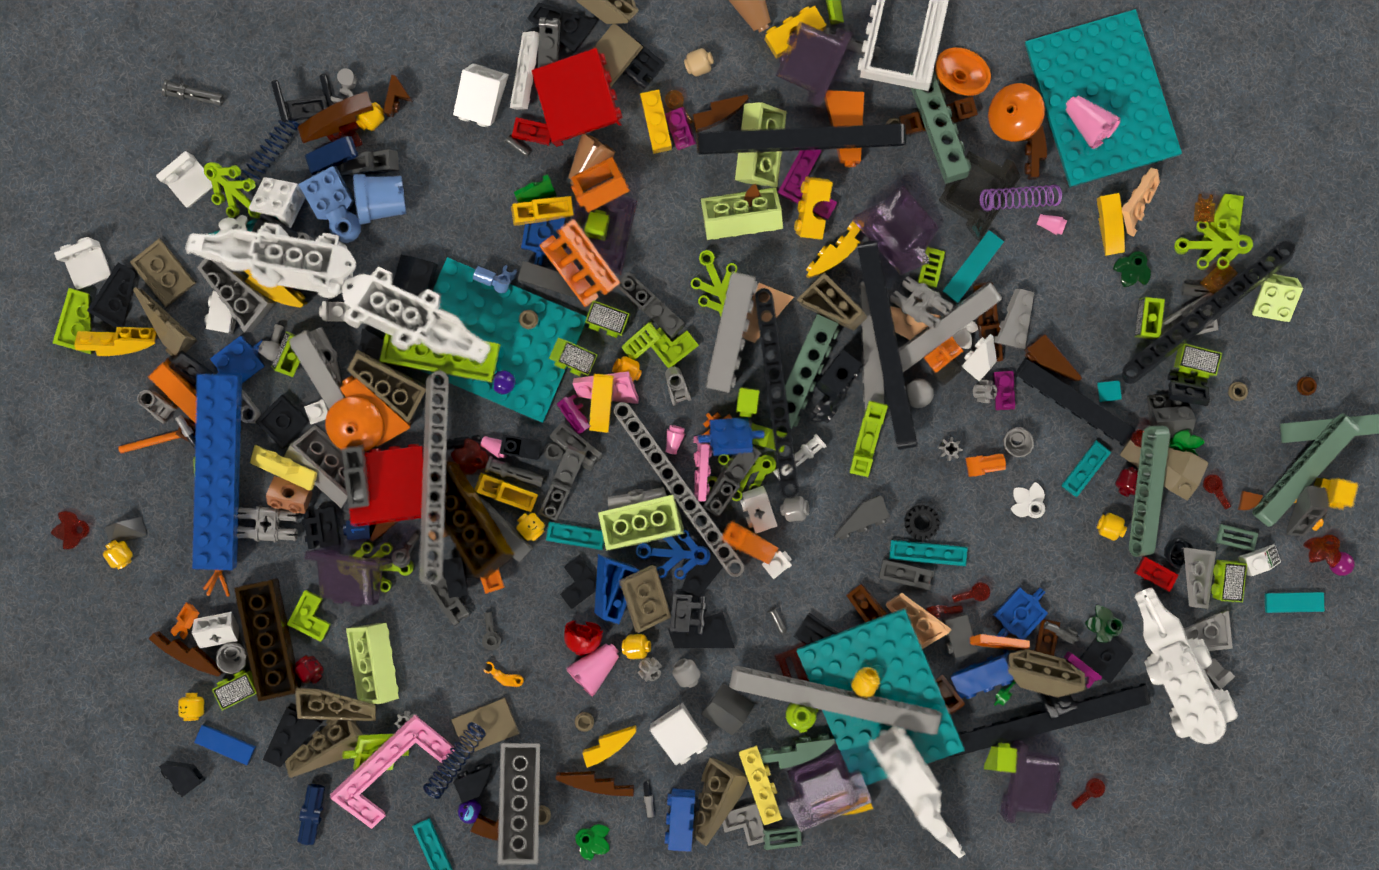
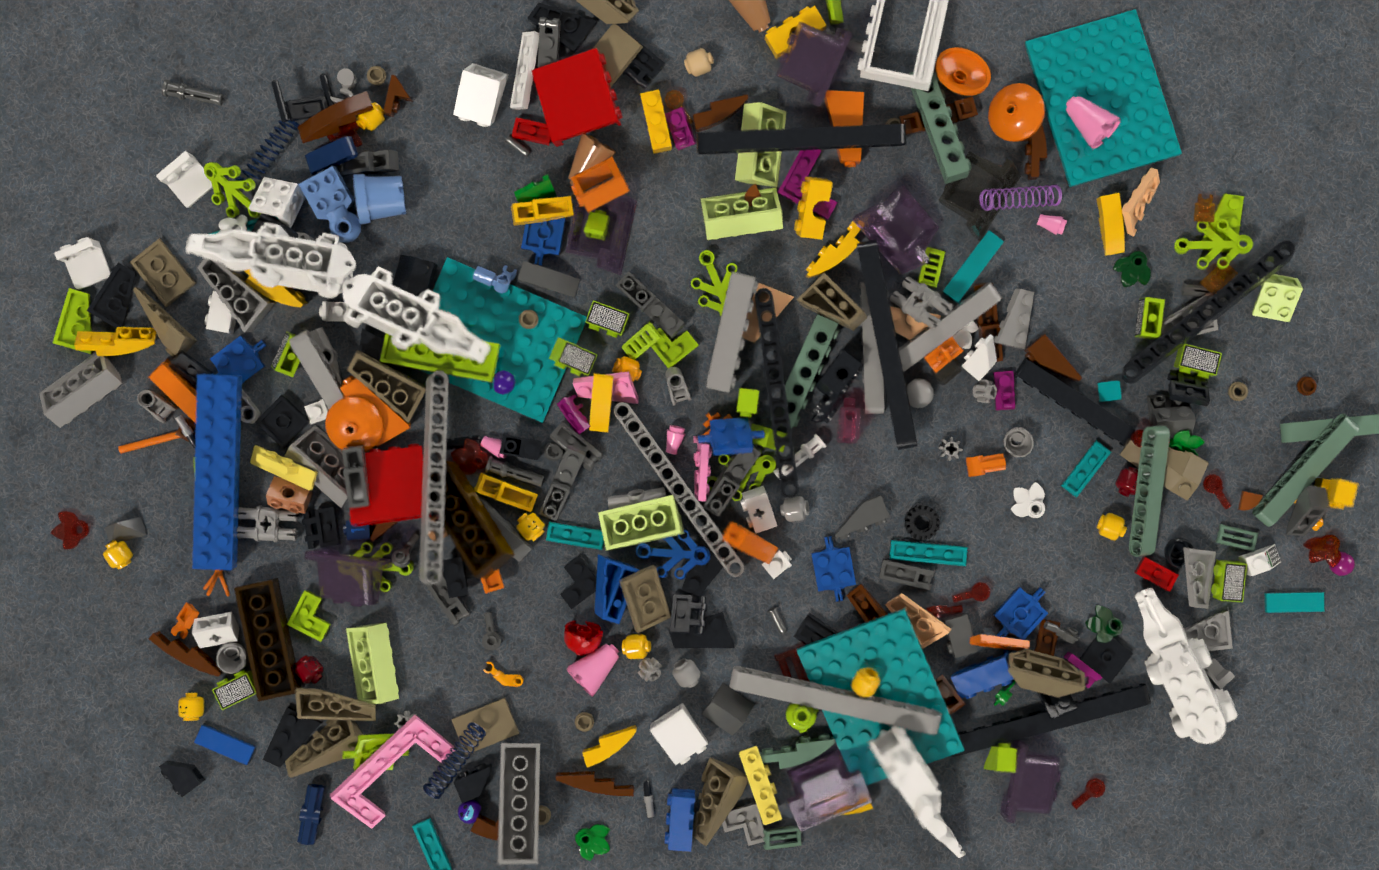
light grey bar [258,324,284,361] -> none
orange fence [539,219,620,307] -> none
lime slope [849,400,888,477] -> none
none -> light grey slope [39,353,122,428]
none -> dark tan plate [367,66,386,86]
none -> blue plate [811,536,856,602]
none -> clear pink torso [836,398,860,444]

